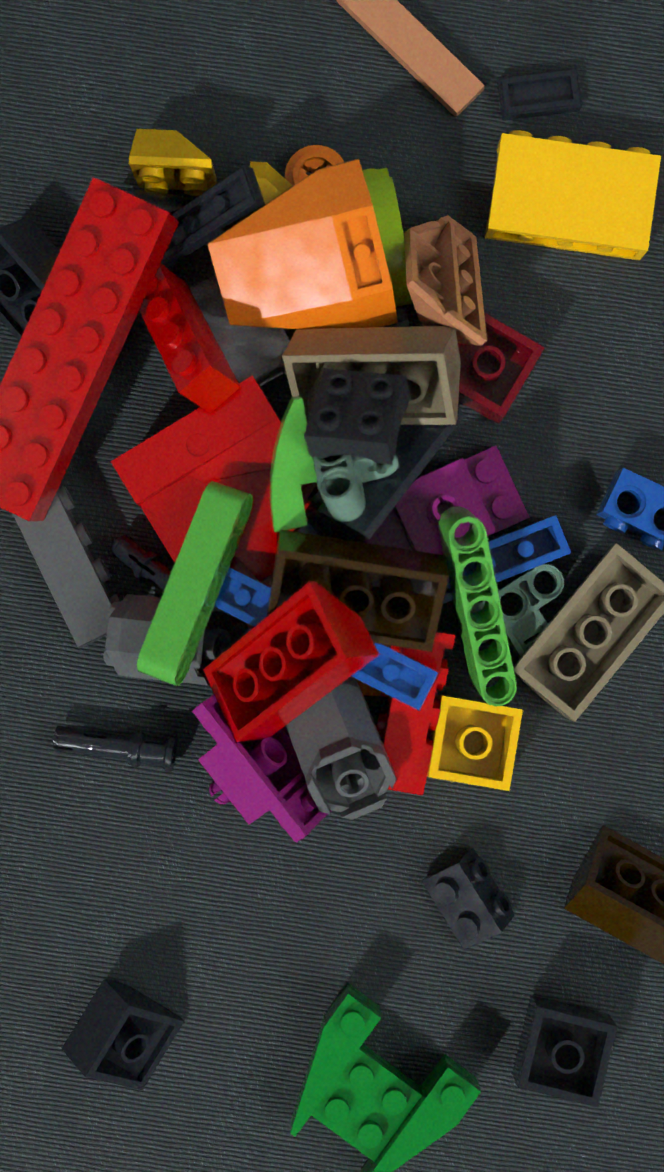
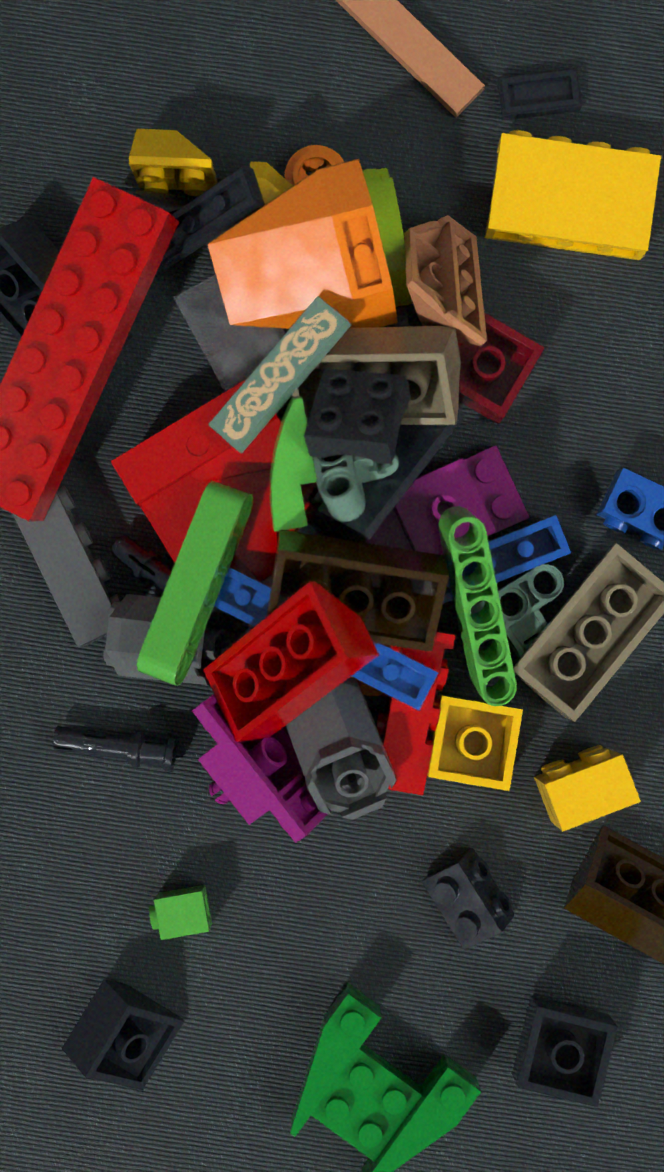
red brick [139,263,240,413] -> none
none -> bright green brick [149,885,212,940]
none -> sand green tile [208,296,351,454]
none -> yellow brick [534,745,641,831]

